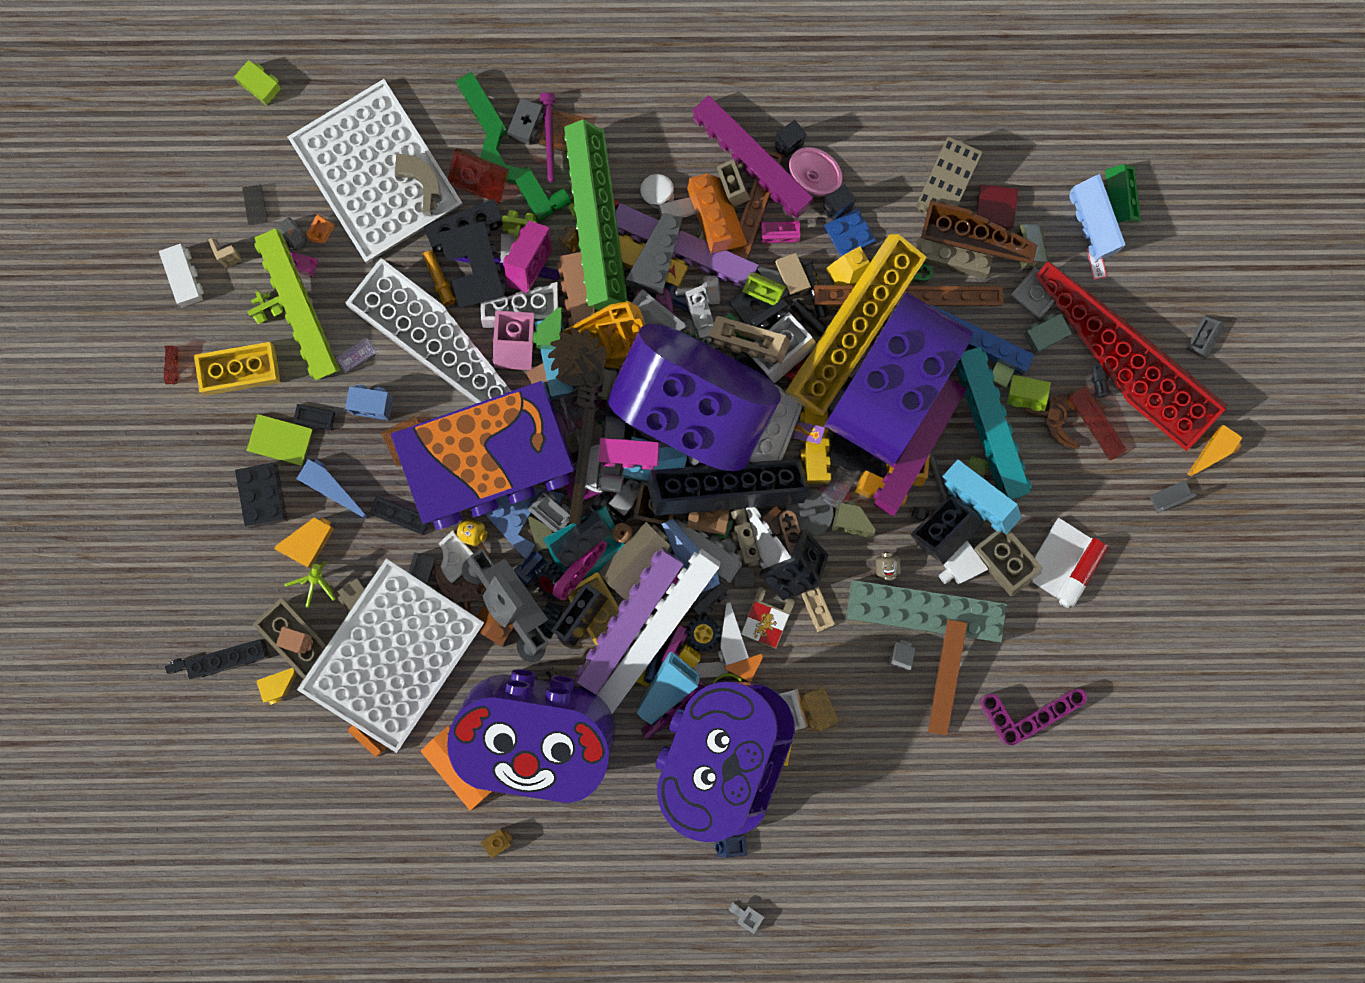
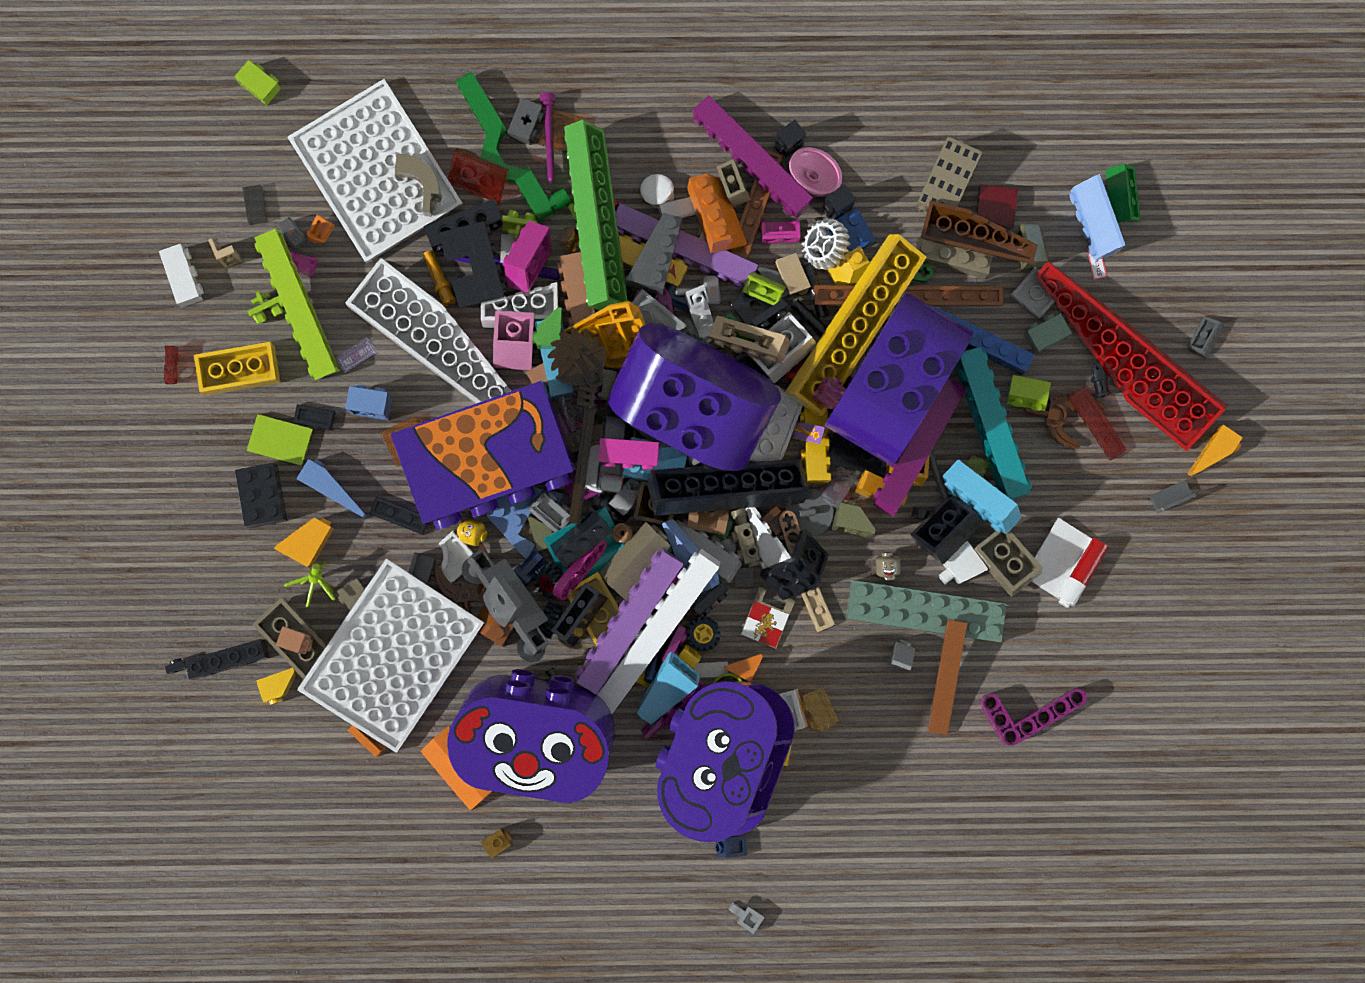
white slope [718,603,749,665] -> none
yellowish green tile [993,362,1014,388] -> none
none -> white gear [802,218,850,270]
none -> clear pink brick [812,377,846,409]

